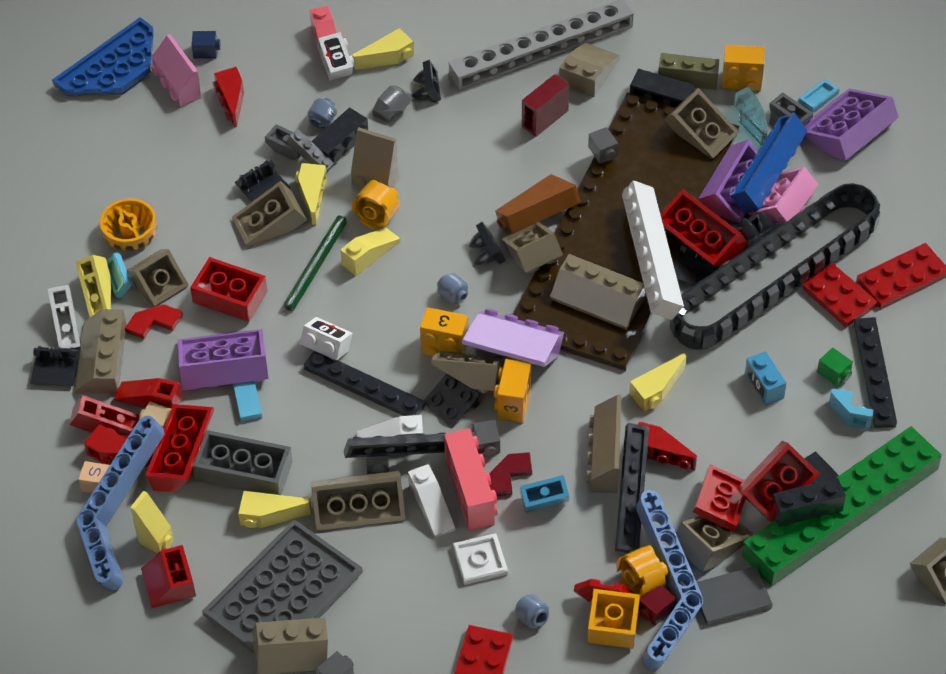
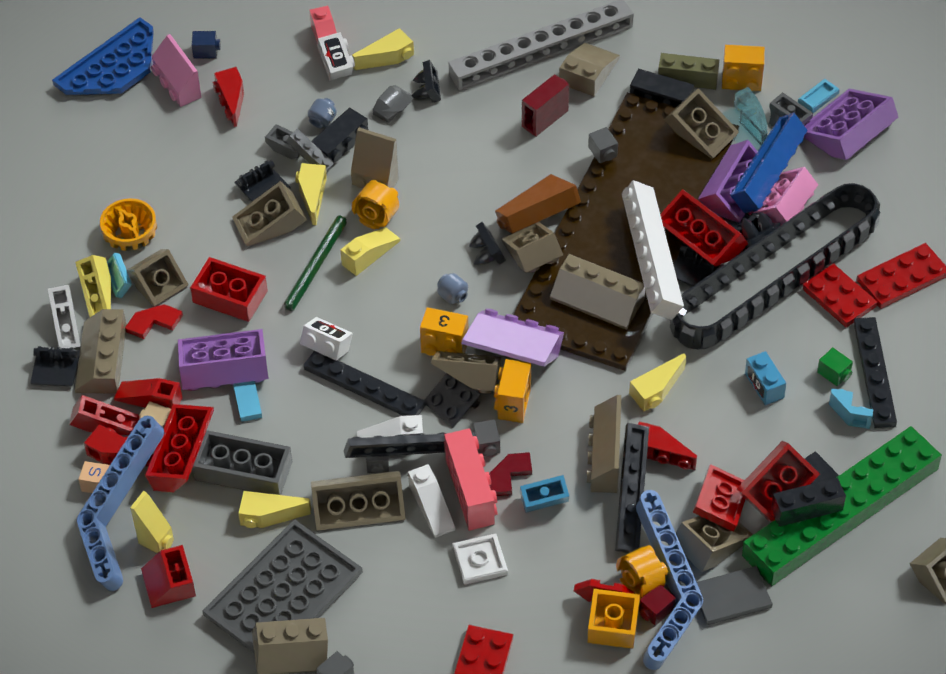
sand blue head [515,594,549,629] -> none

